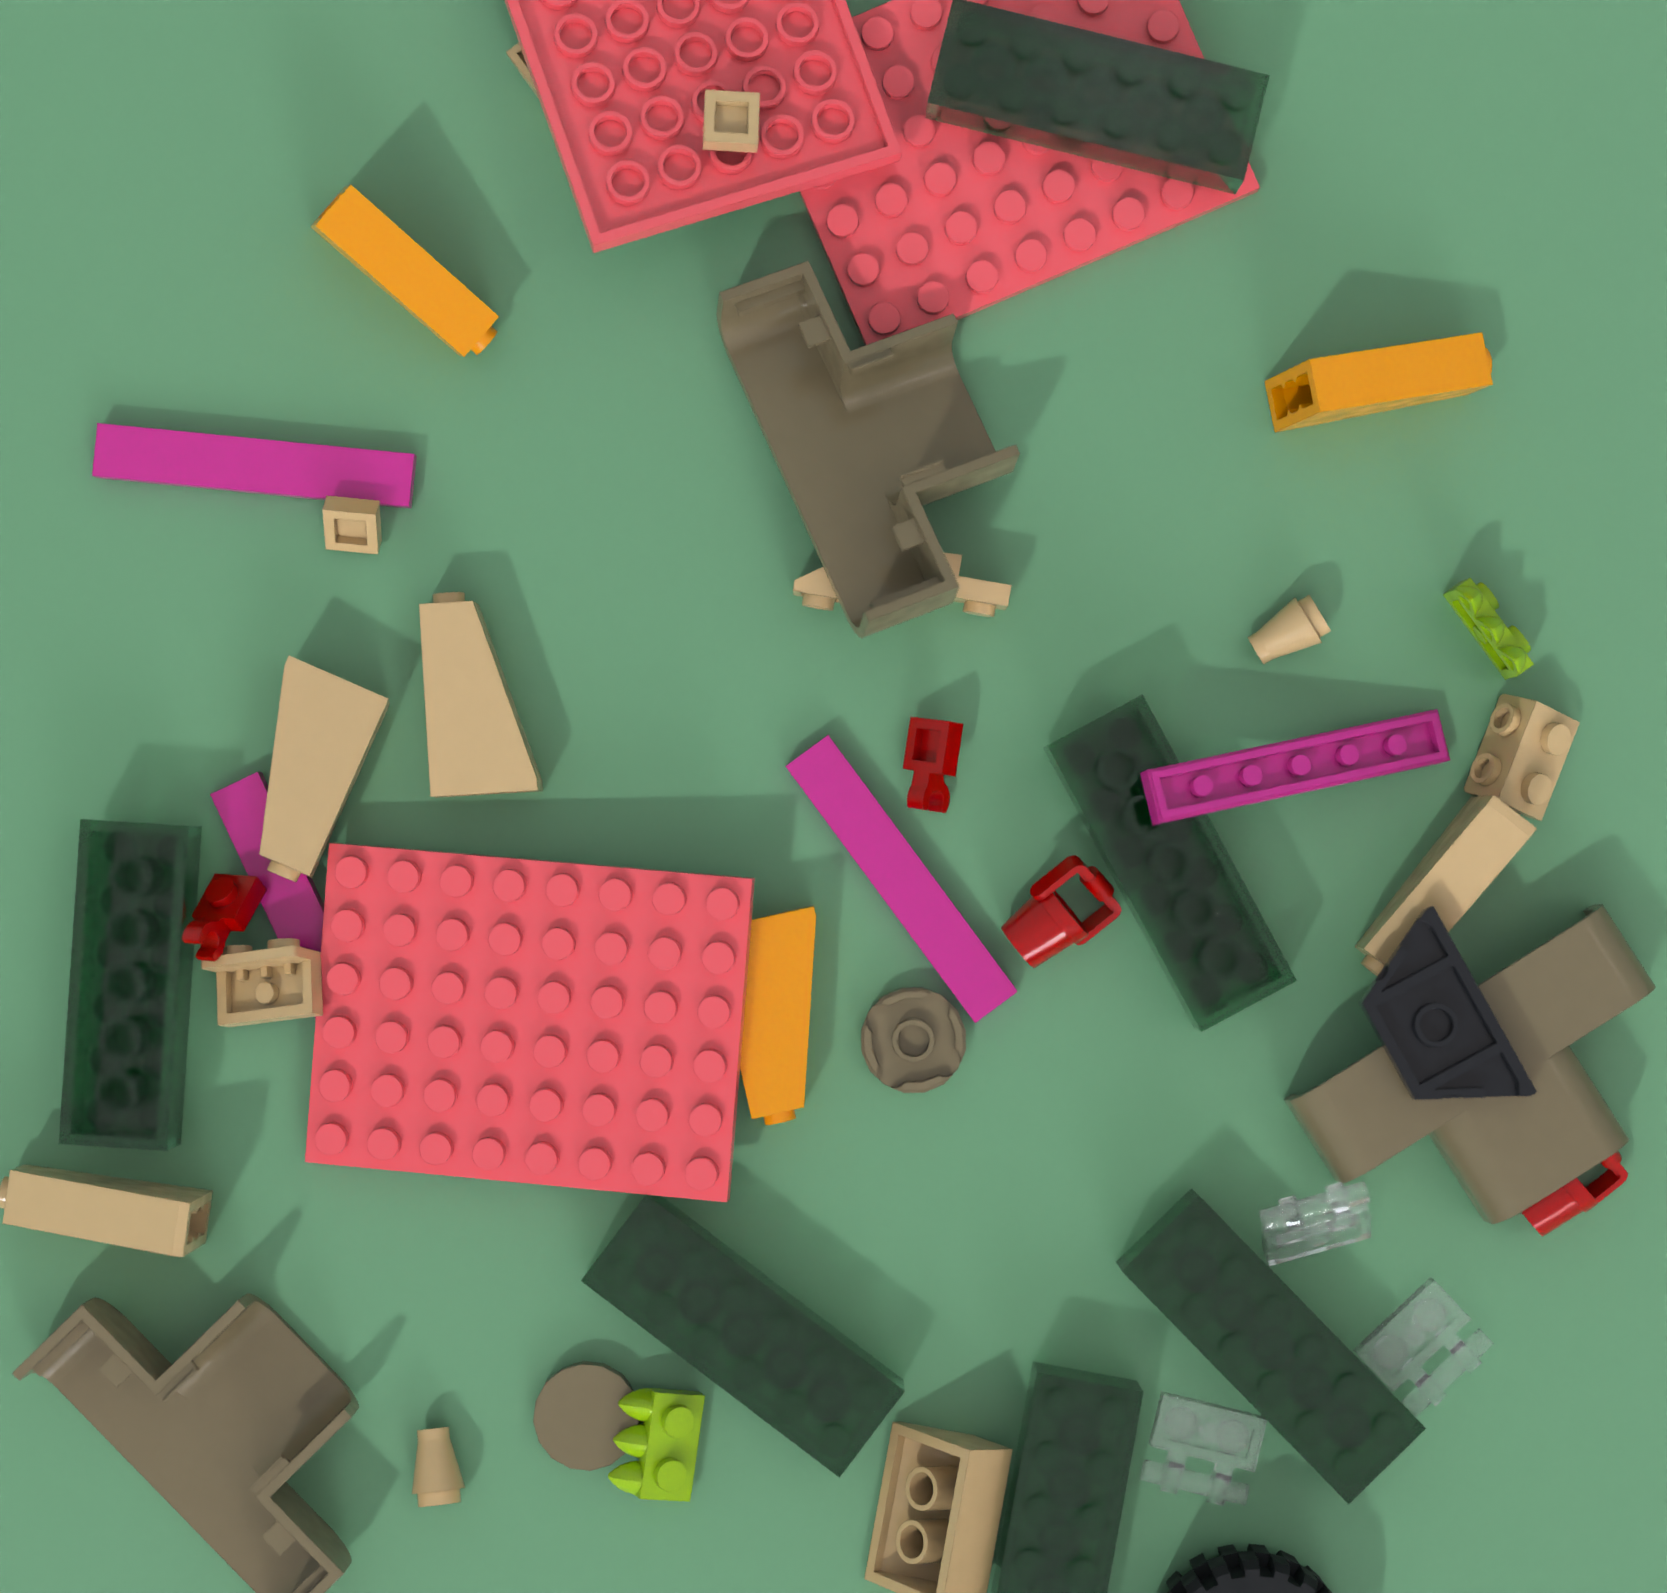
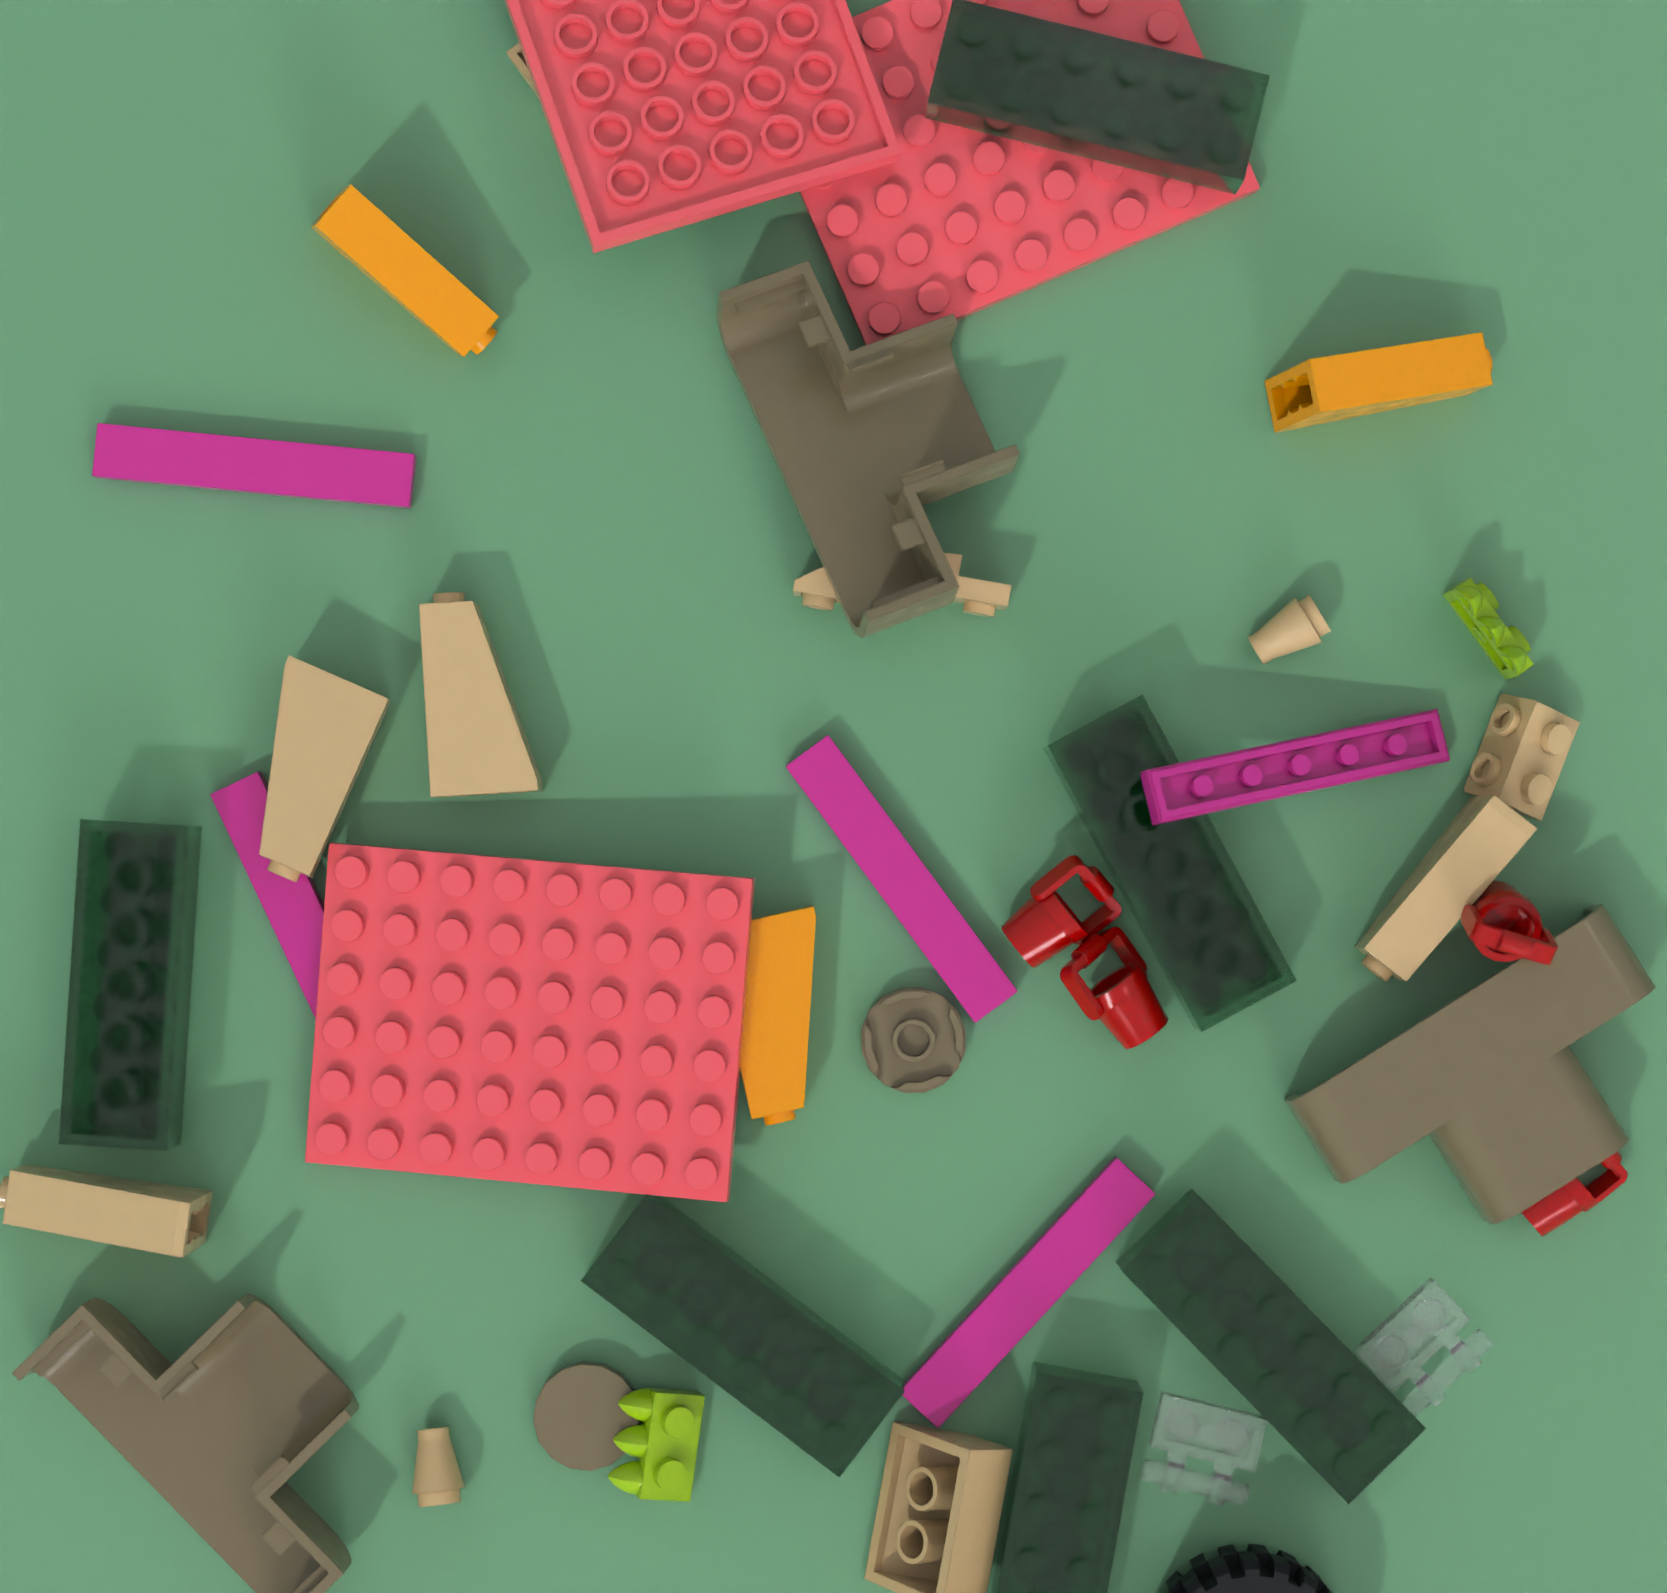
red plate [182,874,267,961] -> none
tan bracket [201,938,323,1028] -> none
tan plate [322,495,382,554] -> none
tan plate [702,90,760,153] -> none
red plate [902,716,964,813] -> none
clear plate [1259,1181,1371,1266] -> none
black wing [1359,906,1537,1100] -> none
none -> dark pink tile [899,1156,1156,1428]
none -> red piece [1060,927,1169,1049]
none -> red piece [1461,881,1558,965]

